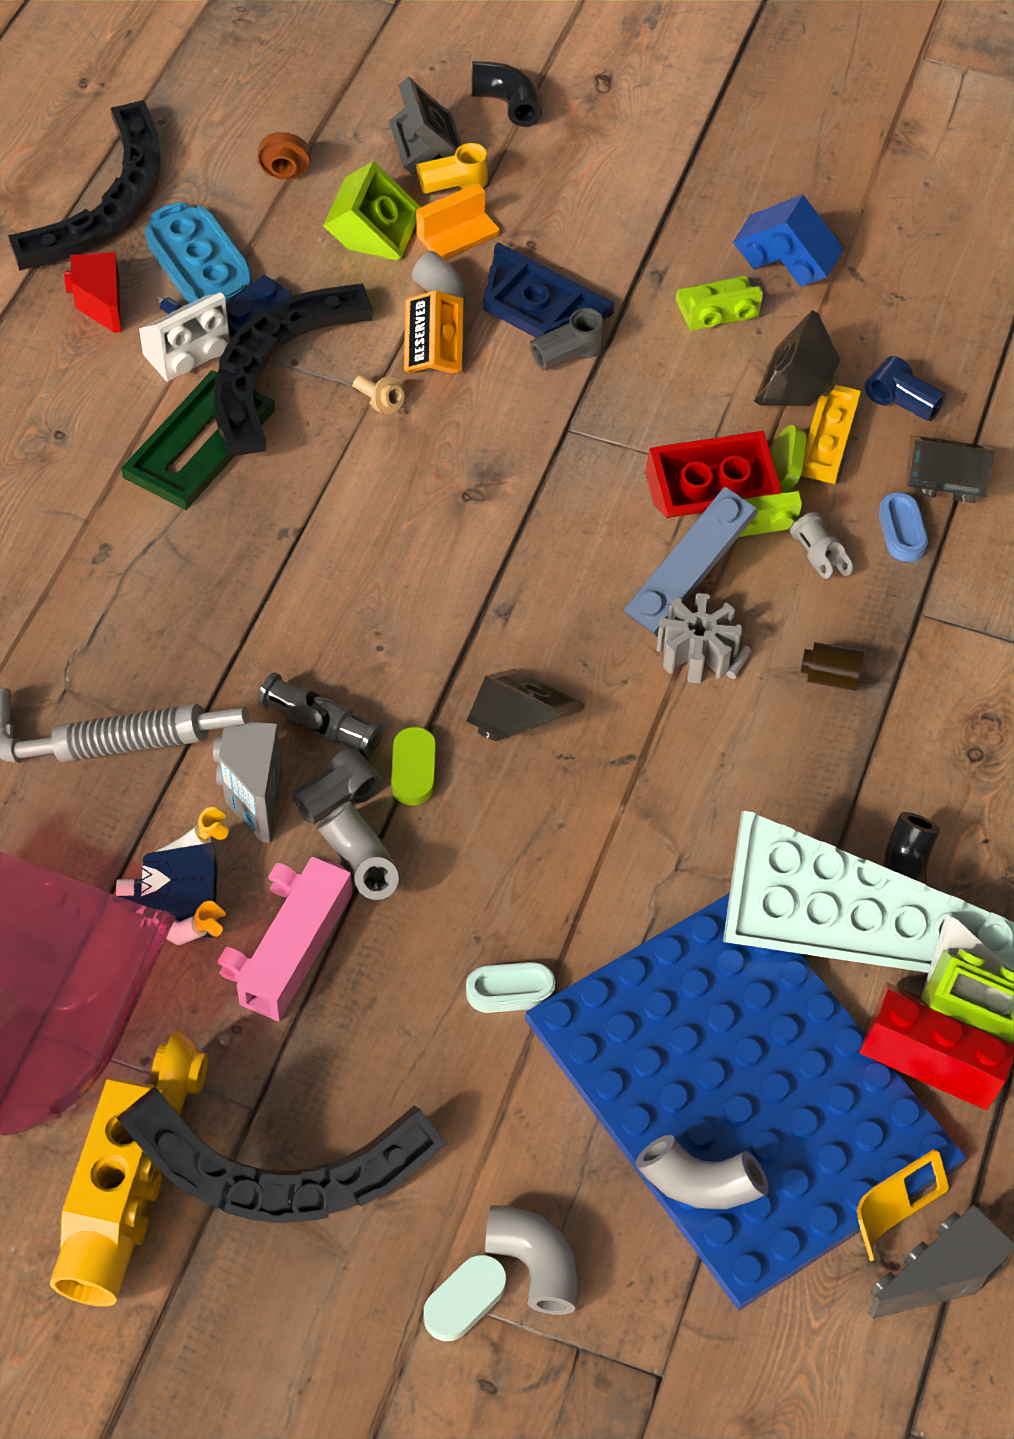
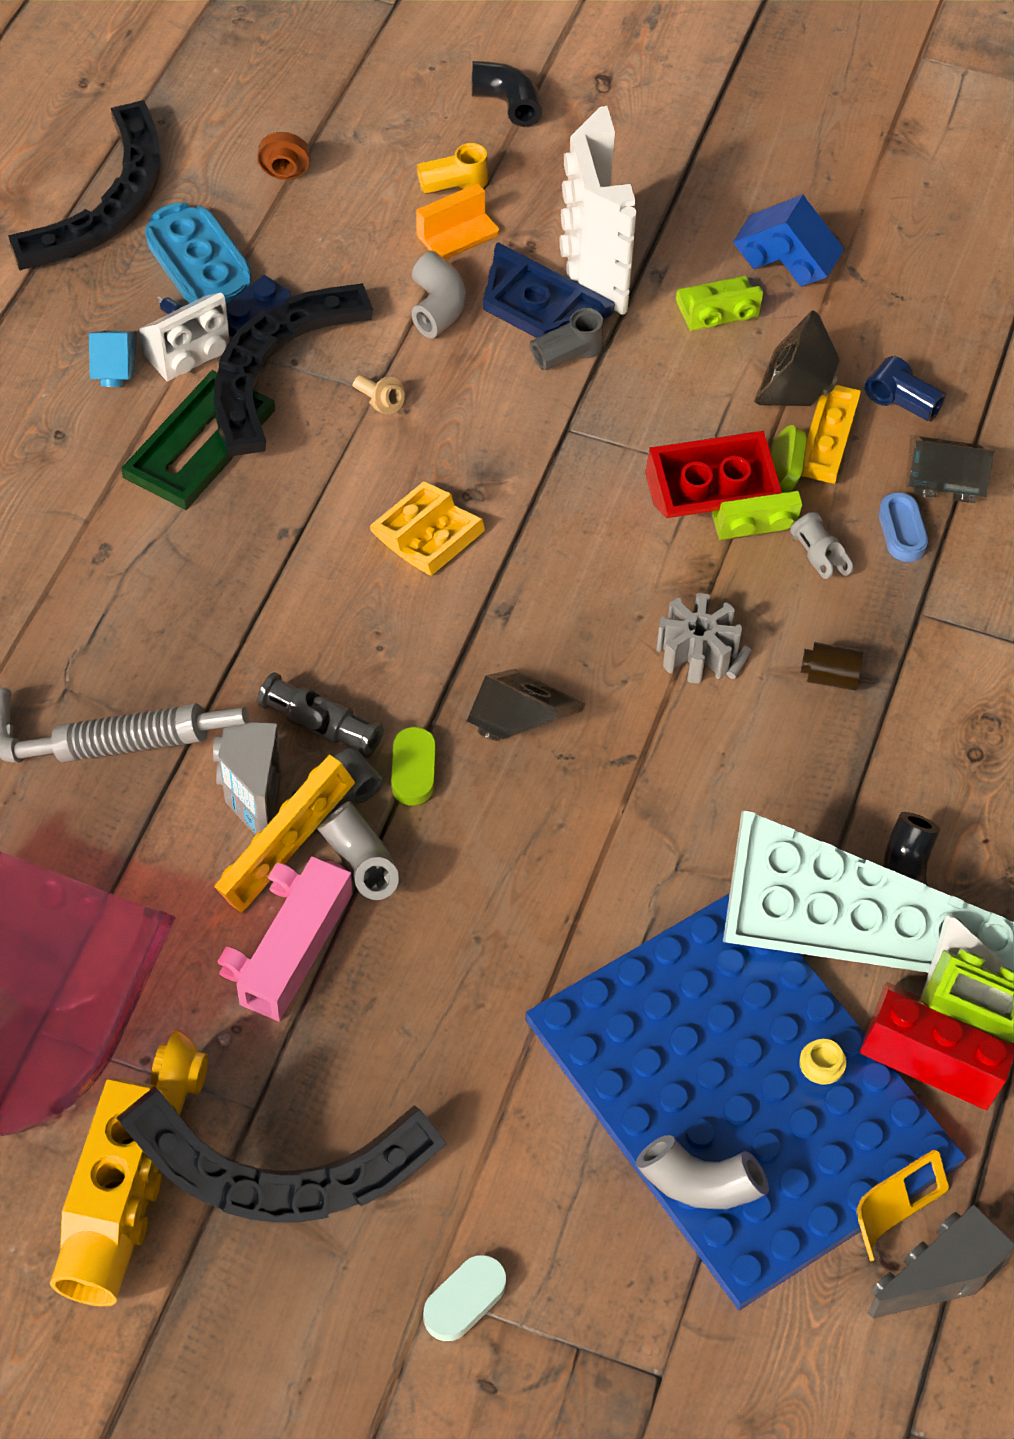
red slope [64,252,121,332] -> none
torso [116,807,229,945] -> none
lime slope [323,161,421,260] -> none
dark grey bracket [389,77,462,174] -> none
light orange panel [404,290,463,374] -> none
light aqua tile [466,962,555,1013] -> none
light grey cylinder [485,1204,578,1315] -> none
sand blue plate [624,487,758,637] -> none
none -> slope [89,330,137,387]
none -> yellow plate [214,754,355,914]
none -> yellow slope [370,481,485,576]
none -> white slope [559,106,636,314]
none -> light yellow plate [799,1039,846,1085]

